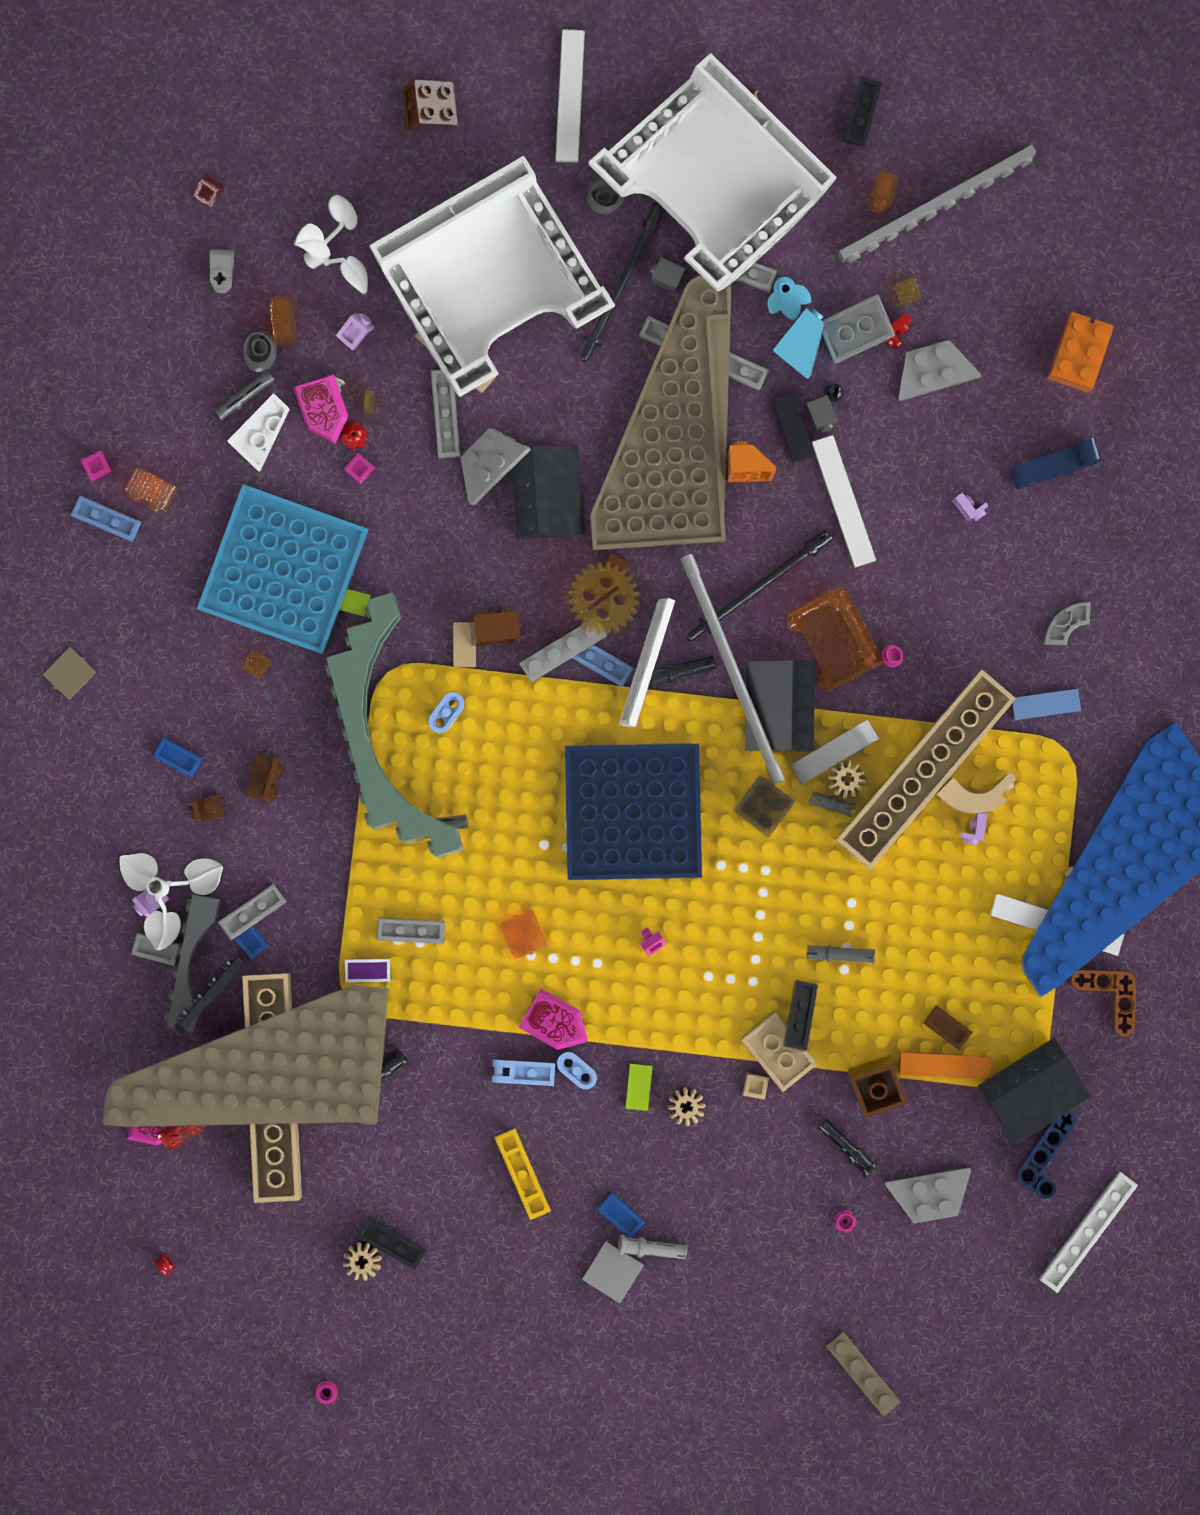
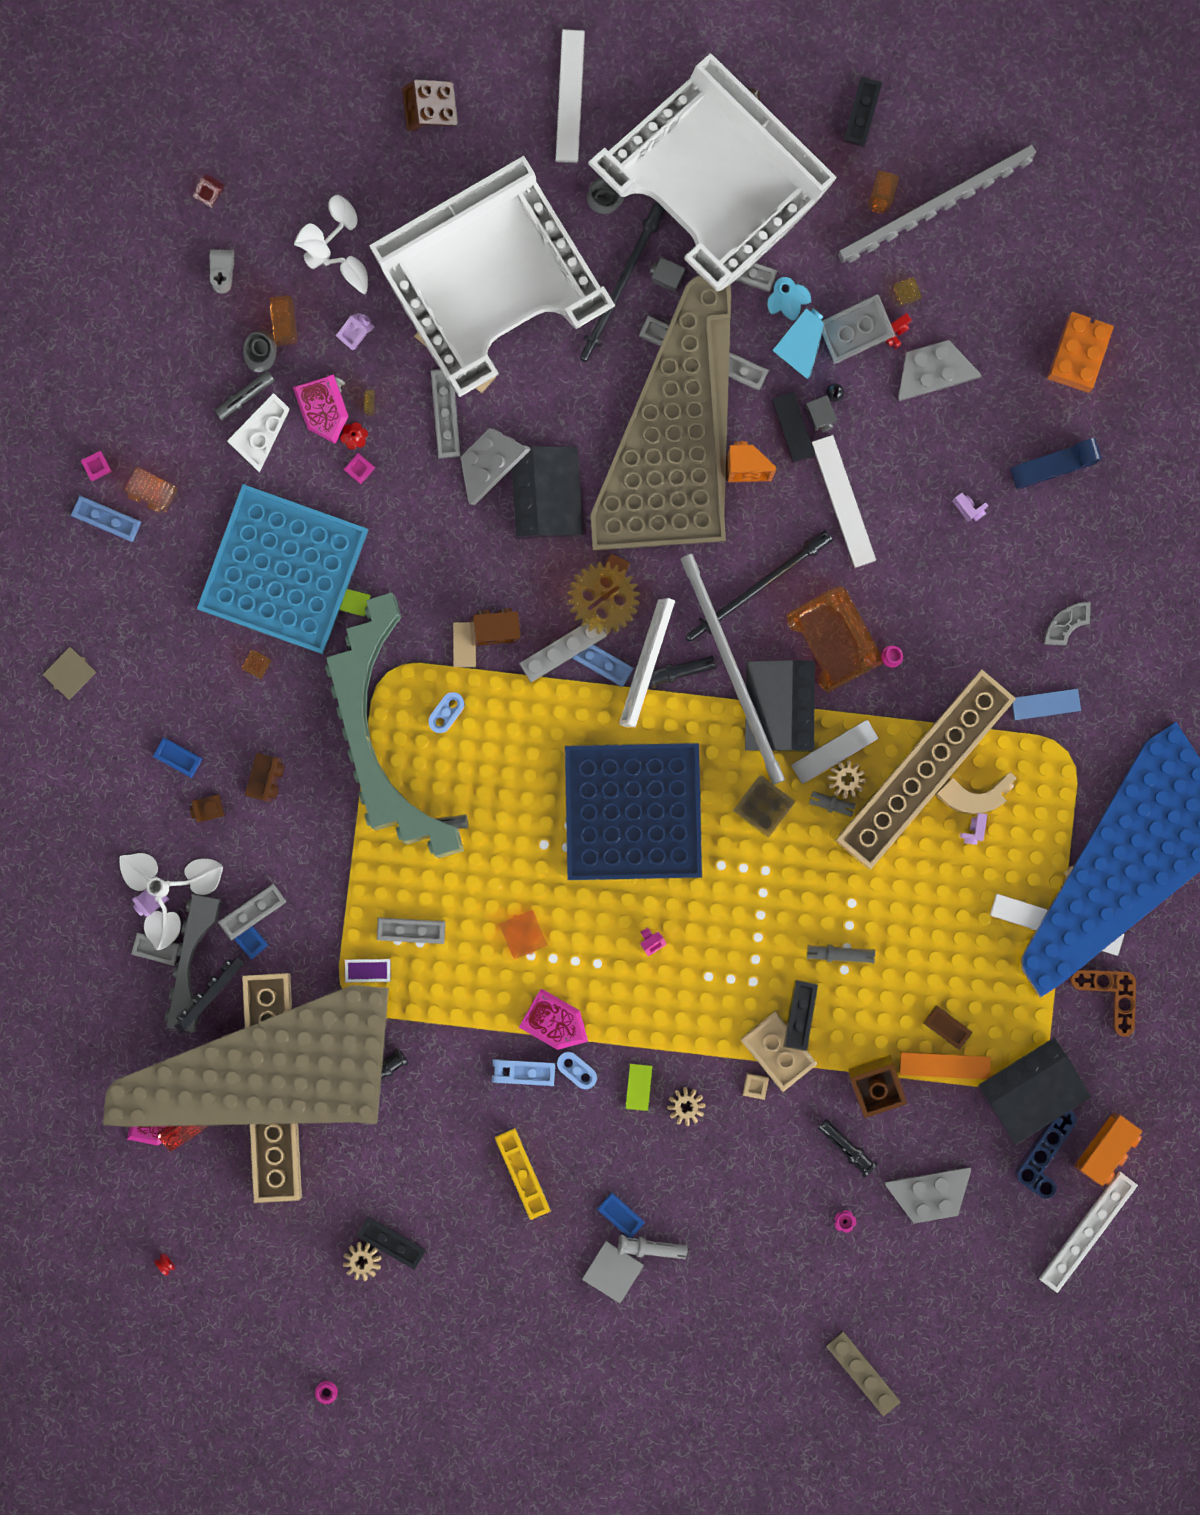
none -> orange piece [1074,1112,1142,1186]

